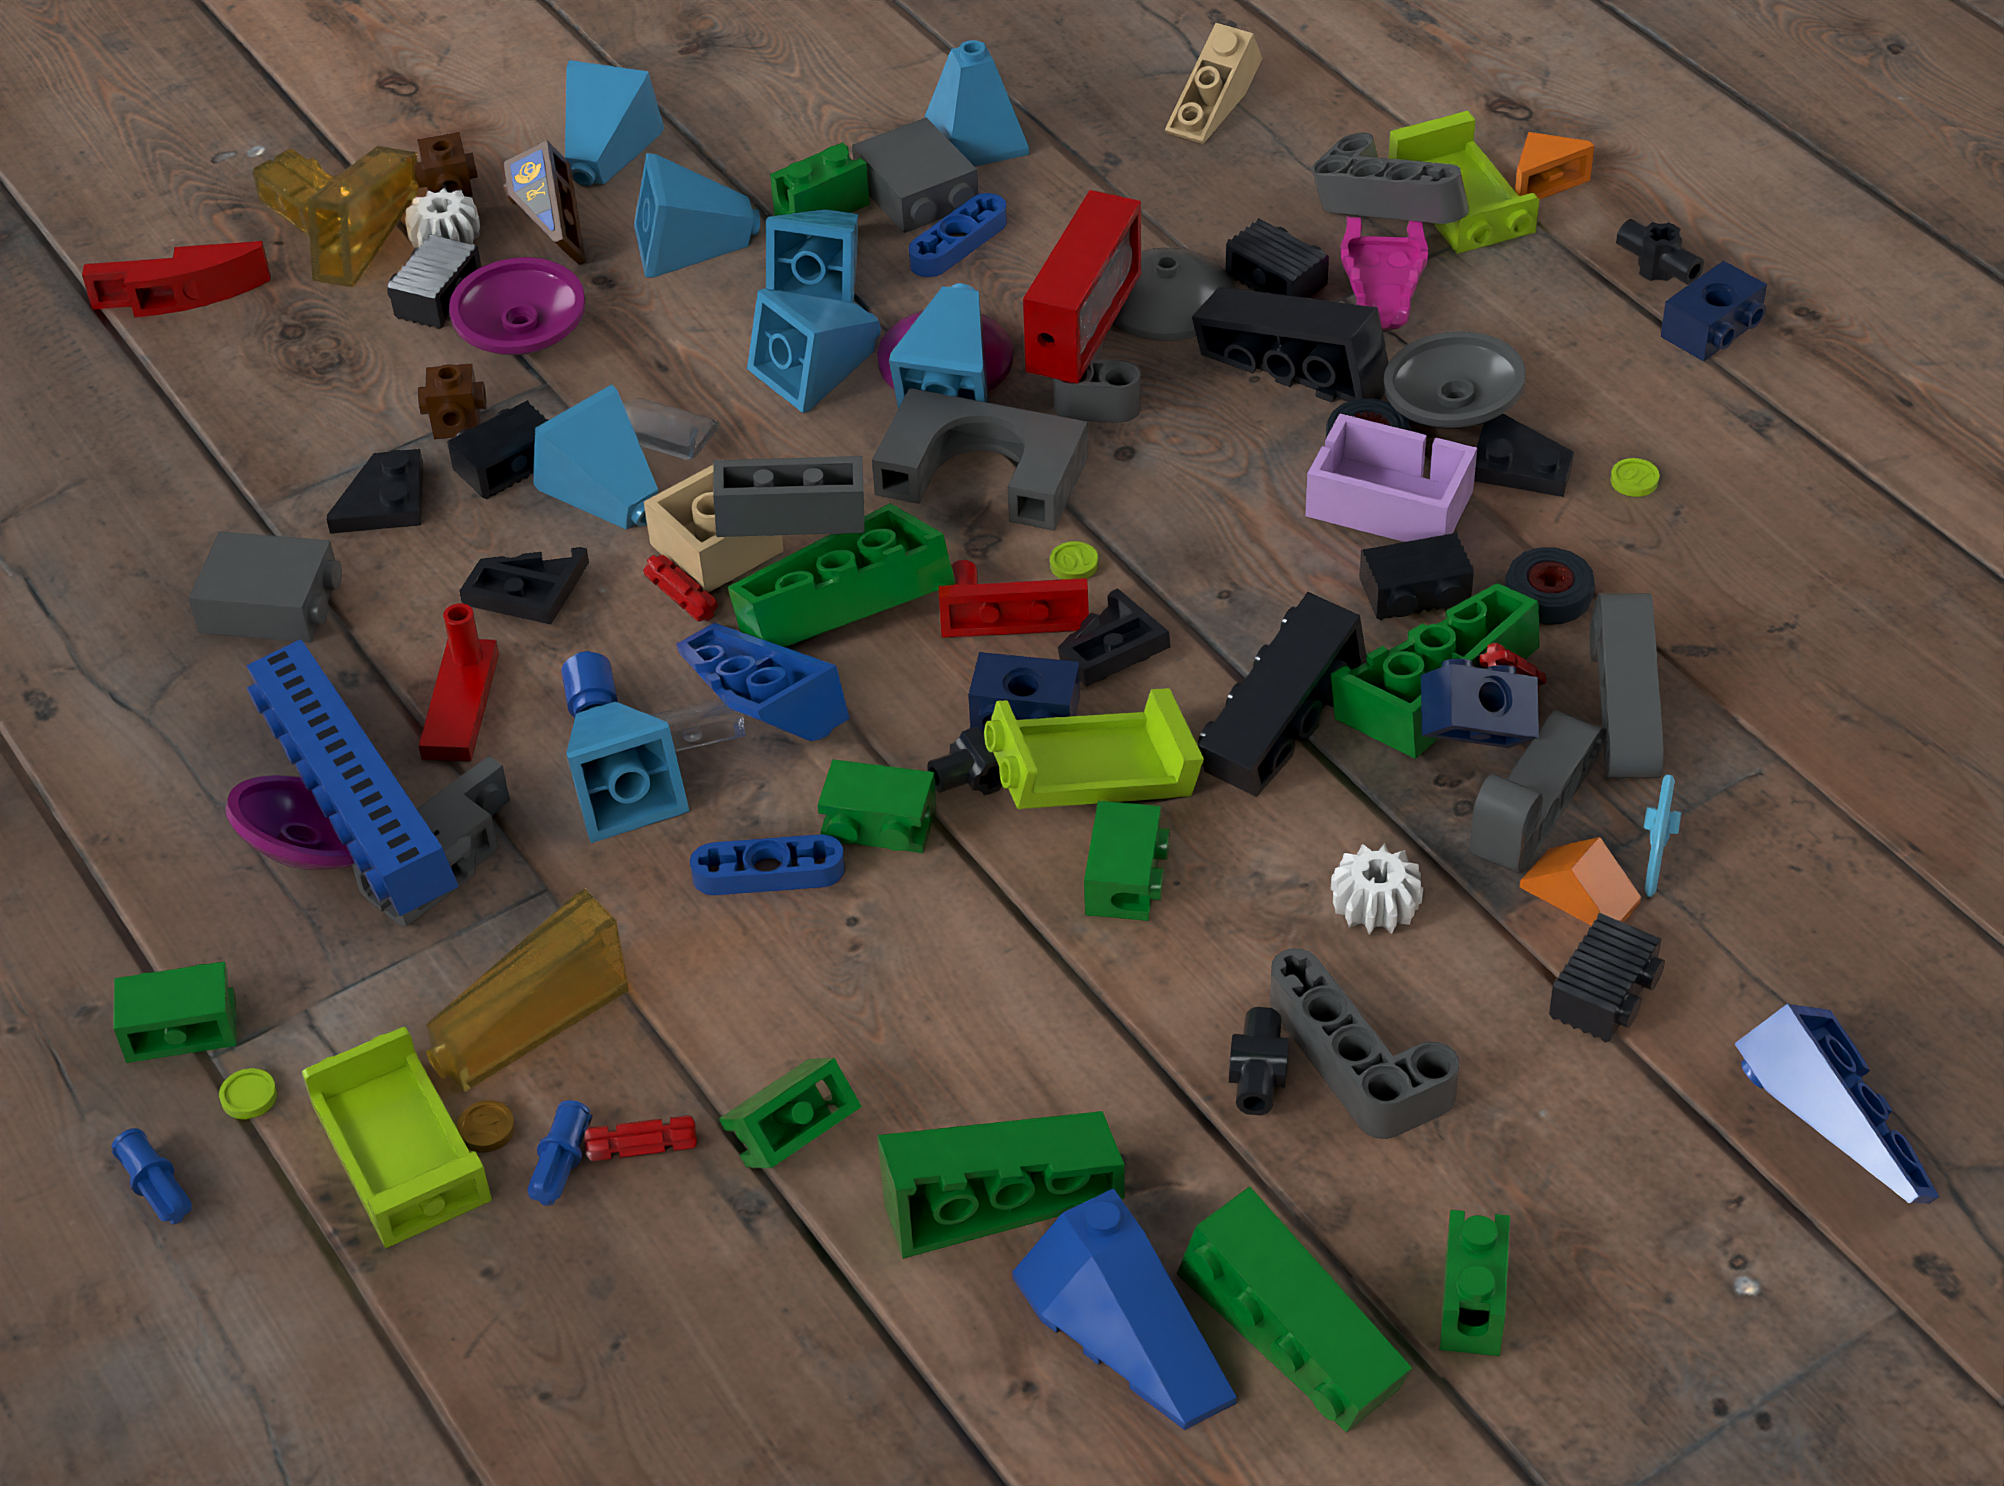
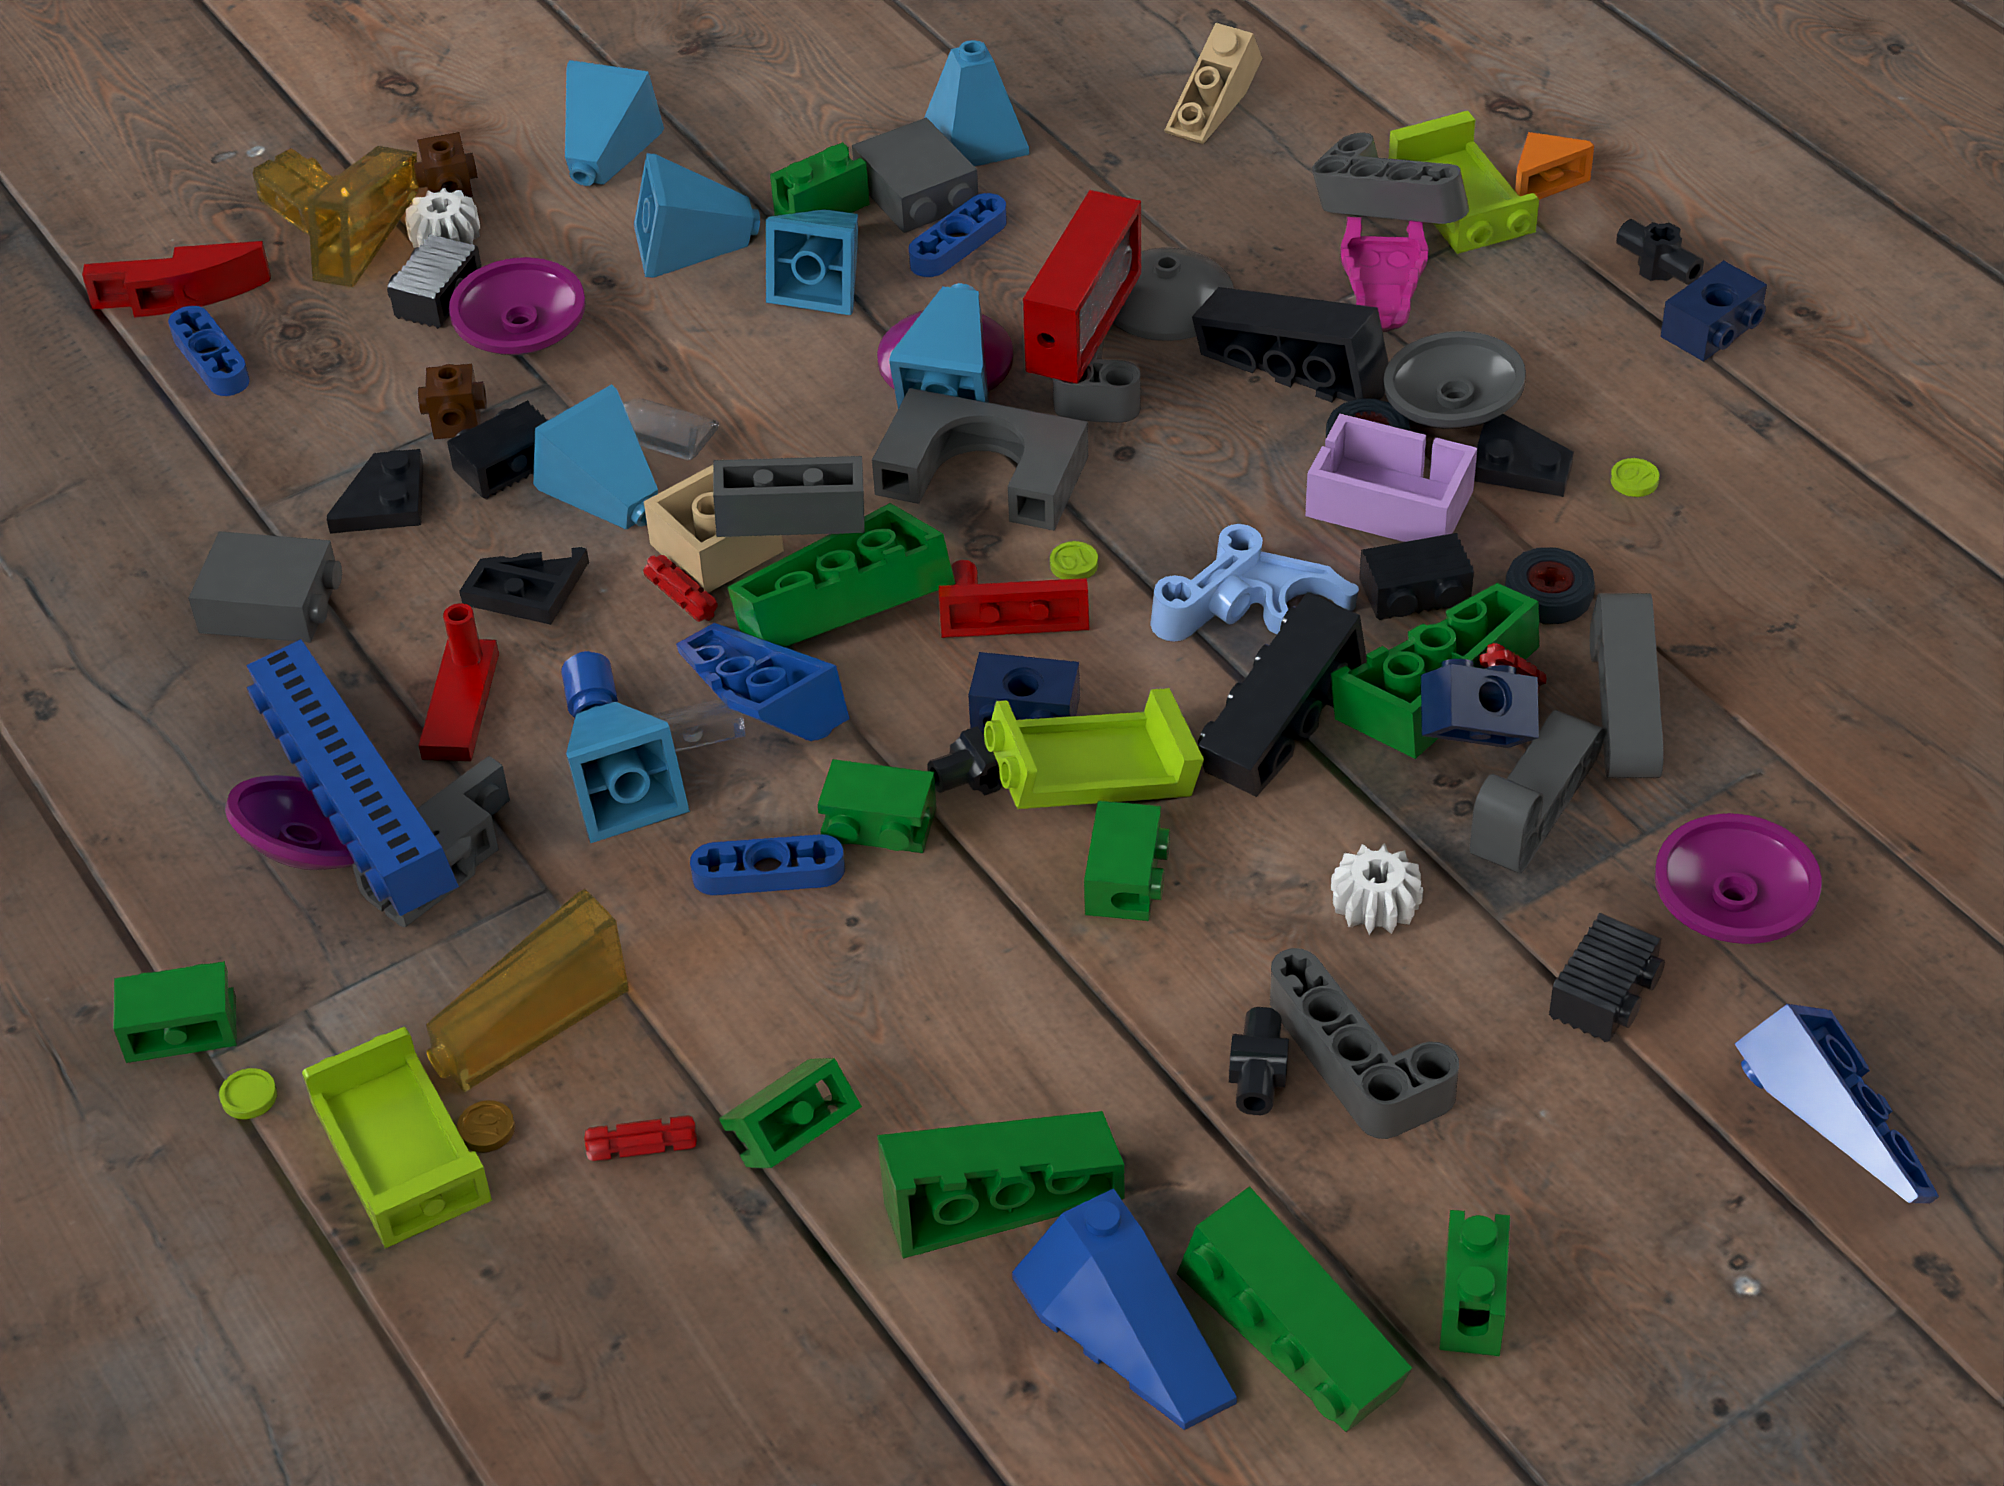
blue axle [111,1128,192,1224] -> none
reddish brown slope [503,140,586,265] -> none
blue axle [527,1100,593,1206] -> none
dark azure slope [747,288,881,413] -> none
black wing [1058,588,1171,686] -> none
black brick [1225,218,1329,298] -> none
orange slope [1519,837,1641,926] -> none
medium azure piece [1643,775,1682,897] -> none
none -> blue beam [168,306,250,396]
none -> light blue piece [1150,524,1359,642]
none -> magenta dish [1655,813,1822,944]

